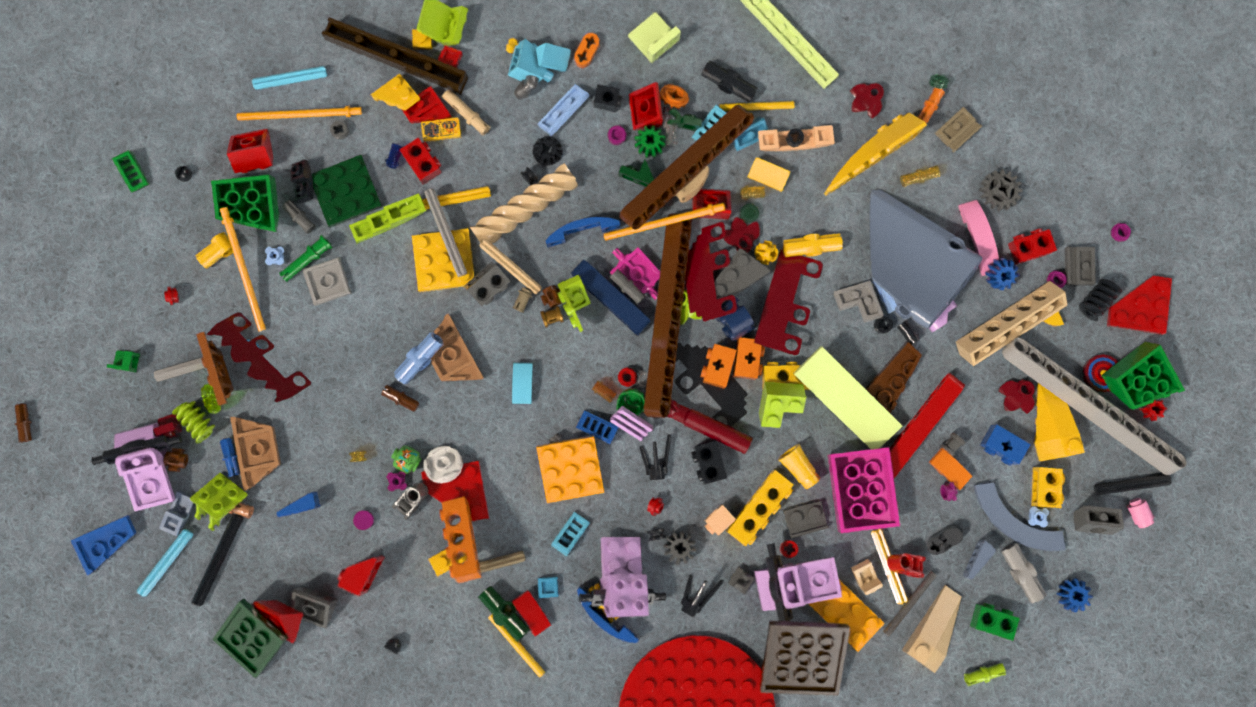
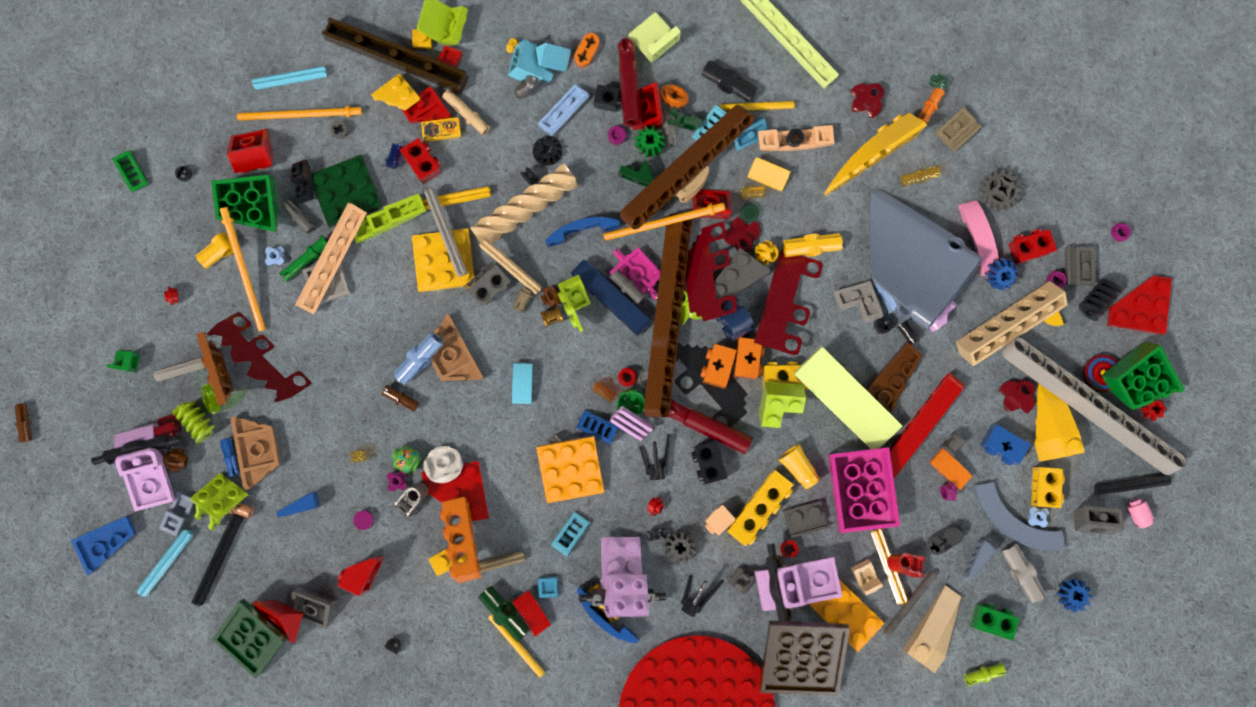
none -> light nougat plate [295,203,366,314]
none -> dark red piece [617,38,642,127]

